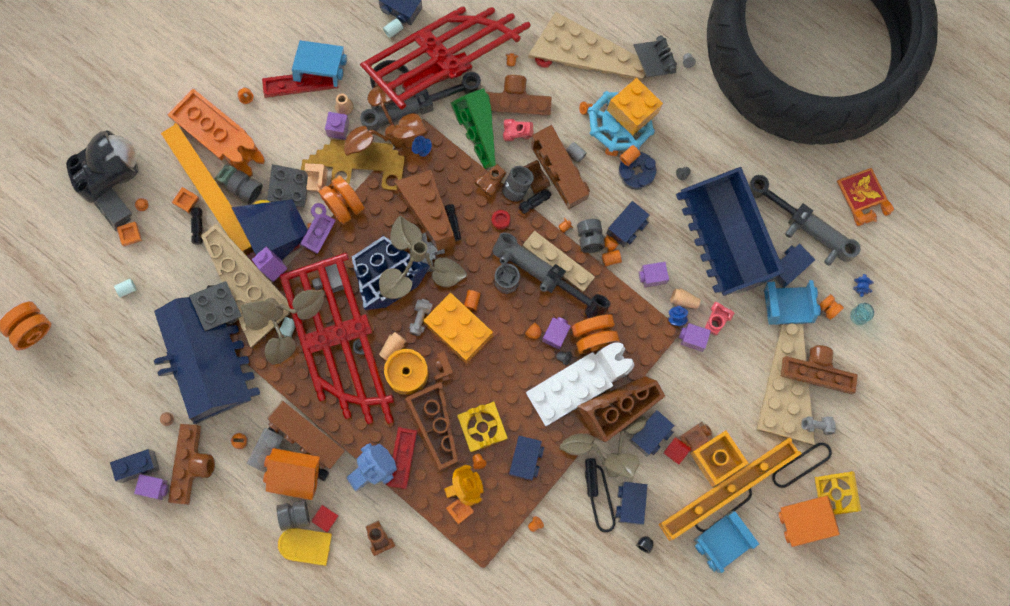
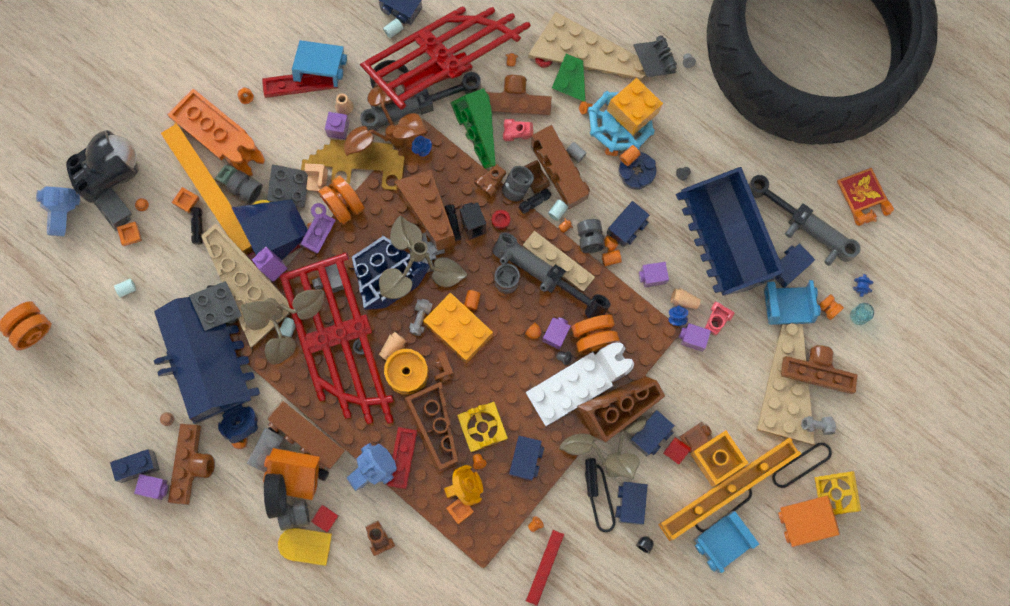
none -> medium blue piece [36,186,80,237]
none -> dark blue plate [218,405,258,443]
none -> black tyre [264,474,287,519]
none -> black brick [460,202,486,240]
none -> red piece [525,530,564,606]
none -> light aqua hinge [548,200,568,221]
none -> green wing [552,53,586,101]

